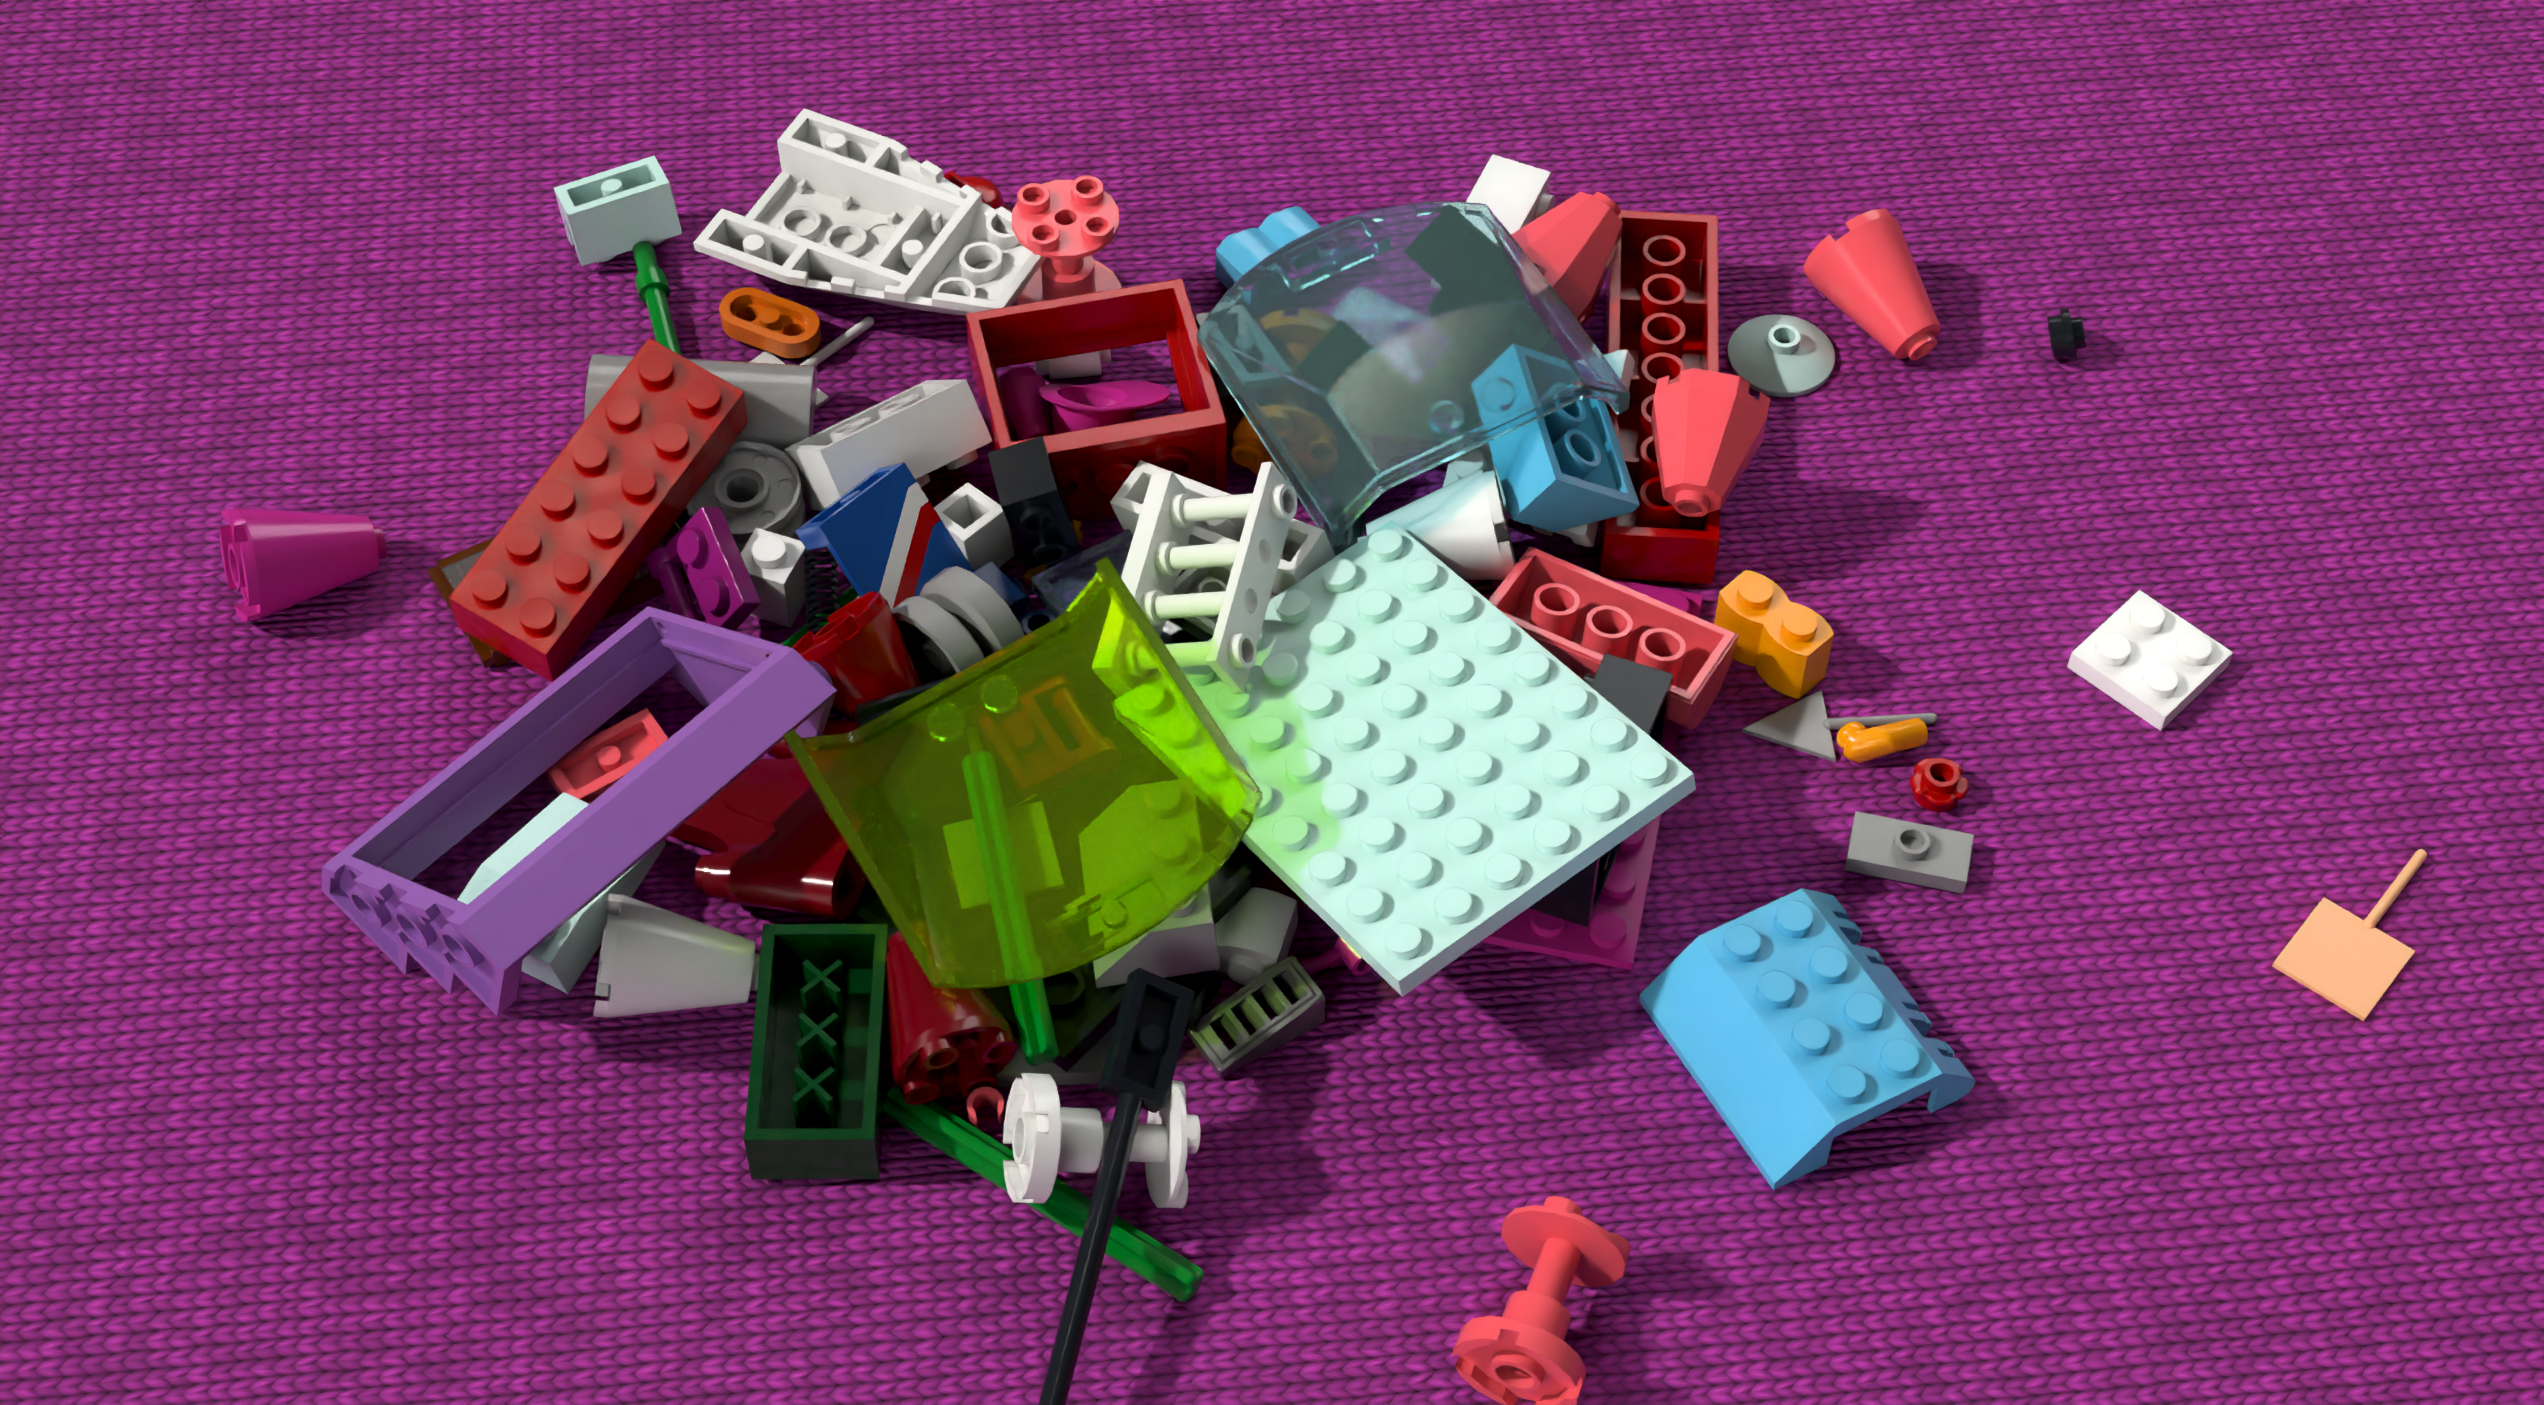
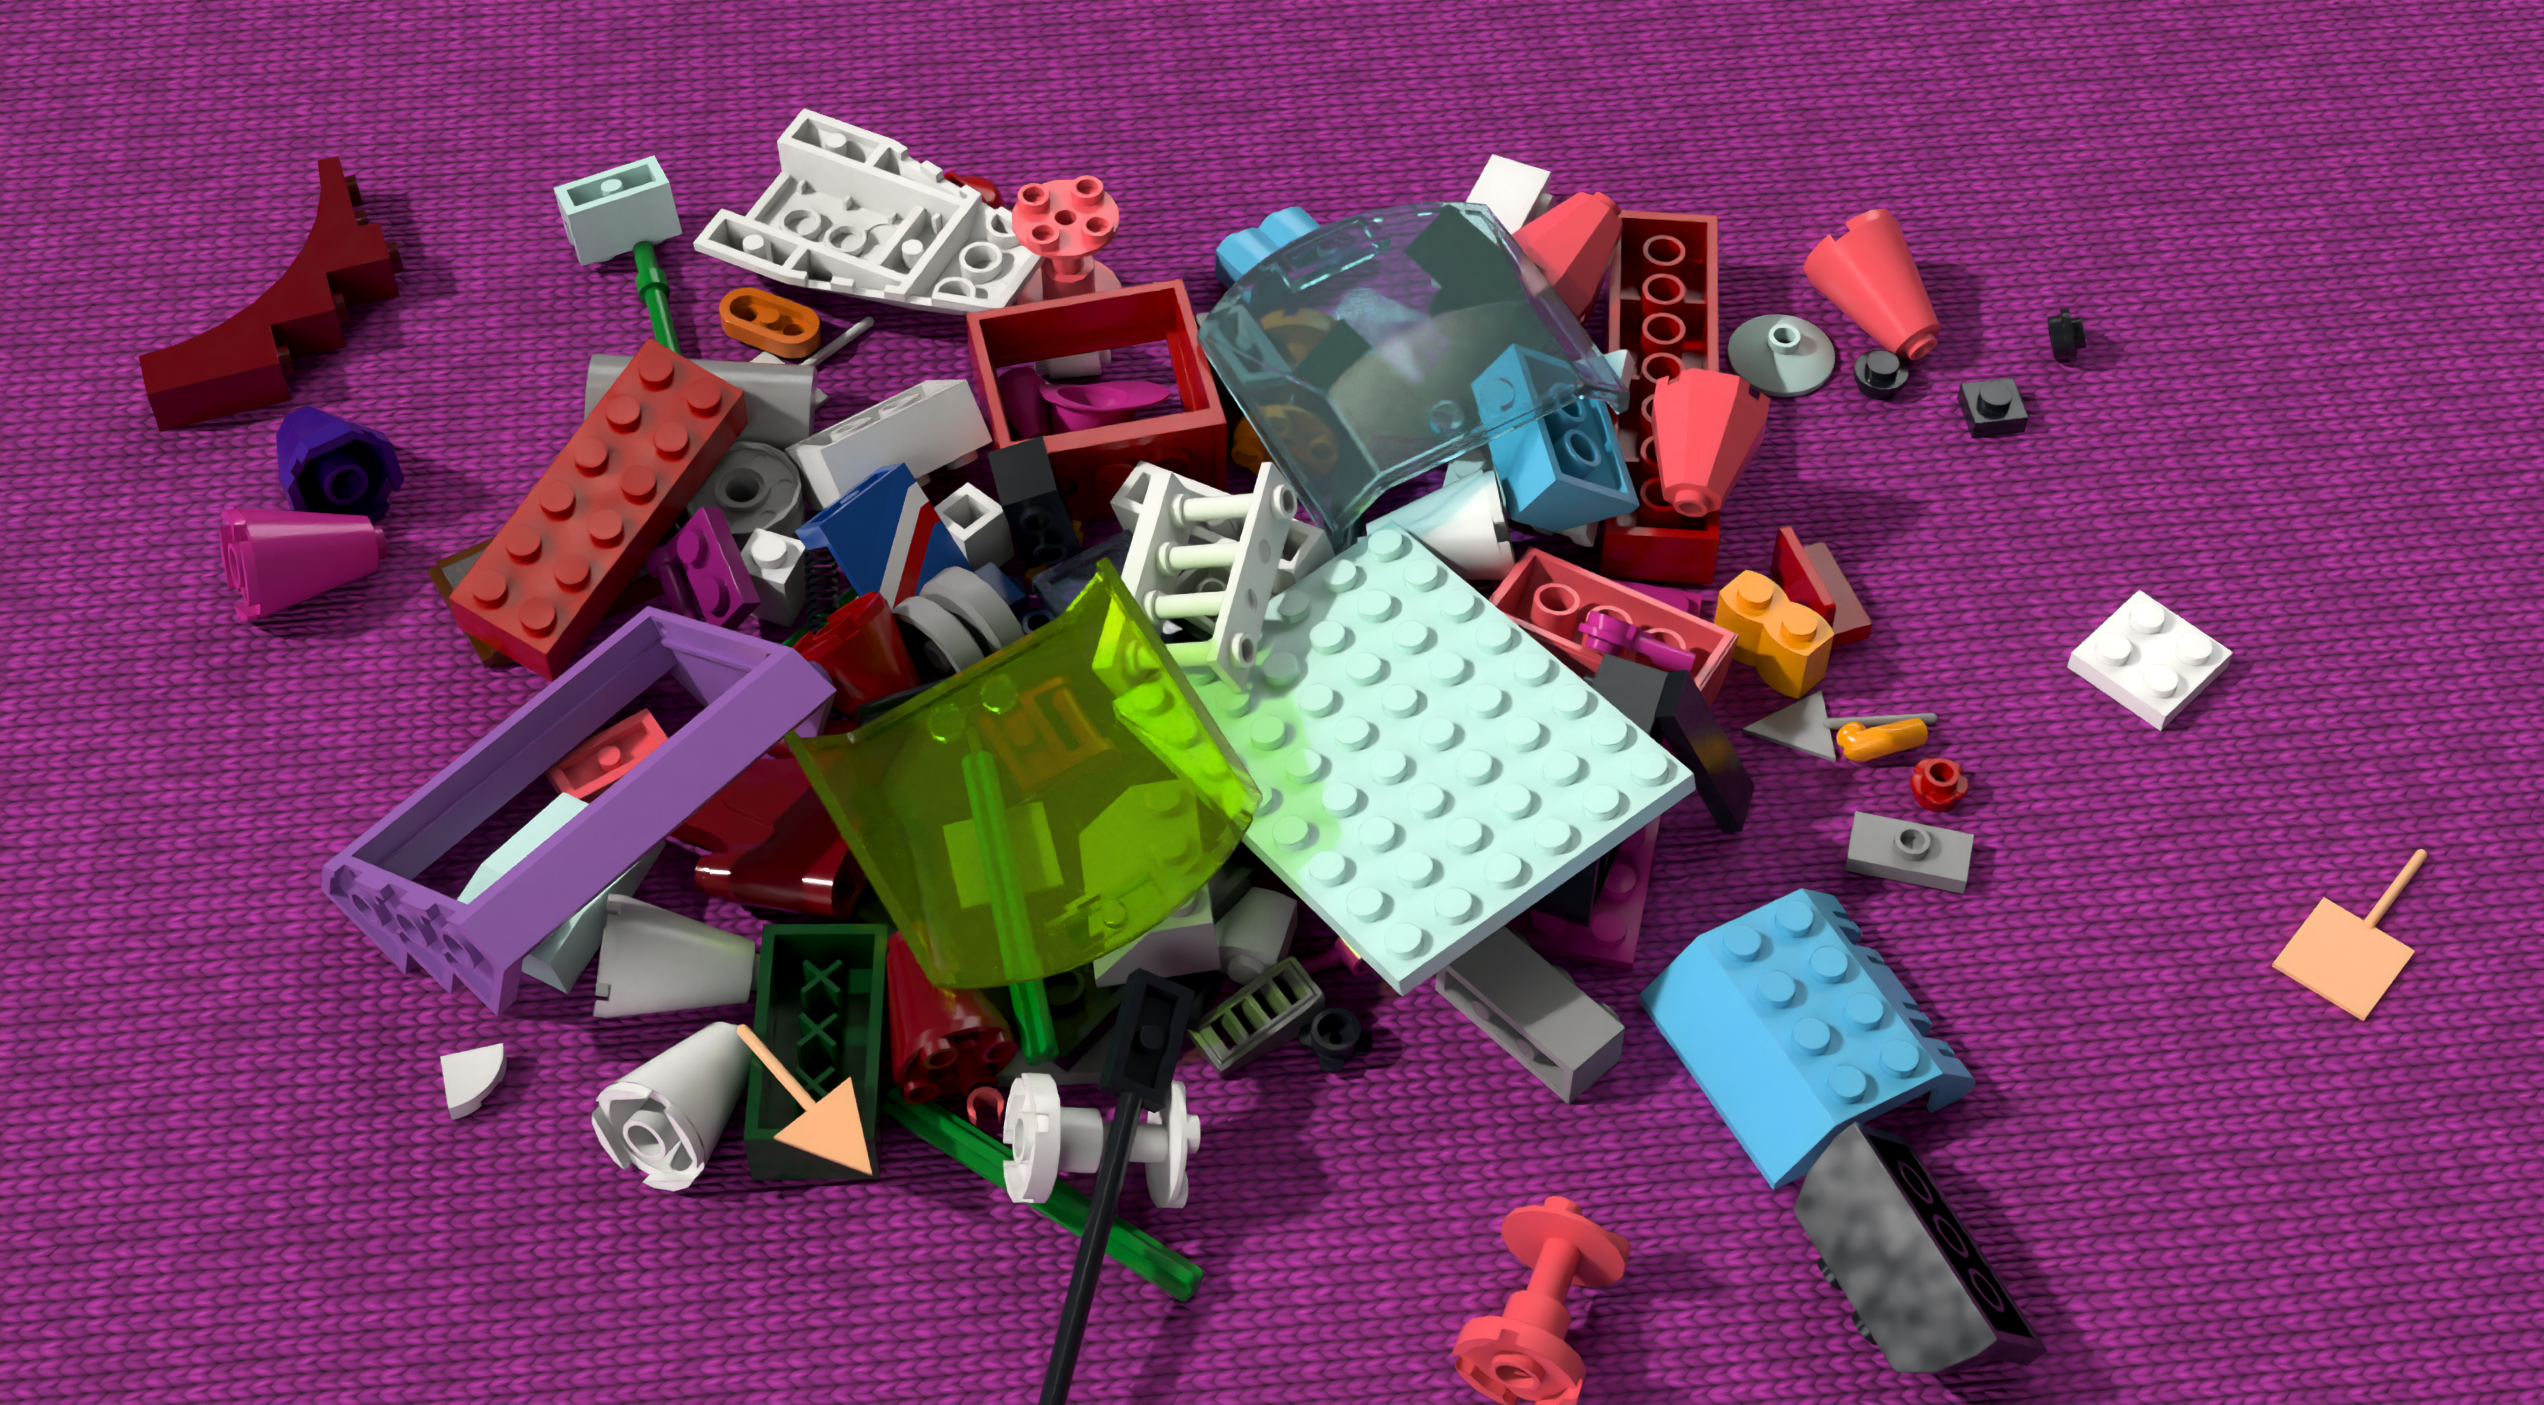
none -> dark red arch [138,156,404,432]
none -> dark purple cone [276,406,404,524]
none -> white tile [440,1043,507,1120]
none -> white cone [592,1022,752,1191]
none -> light nougat piece [737,1024,873,1176]
none -> black plate [1299,1007,1373,1074]
none -> light grey brick [1435,925,1625,1105]
none -> dark pink plate [1577,610,1696,673]
none -> black tile [1654,670,1755,833]
none -> panel [1770,525,1872,649]
none -> black windscreen [1794,1122,2048,1374]
none -> black plate [1853,350,1909,400]
none -> black plate [1957,378,2028,438]

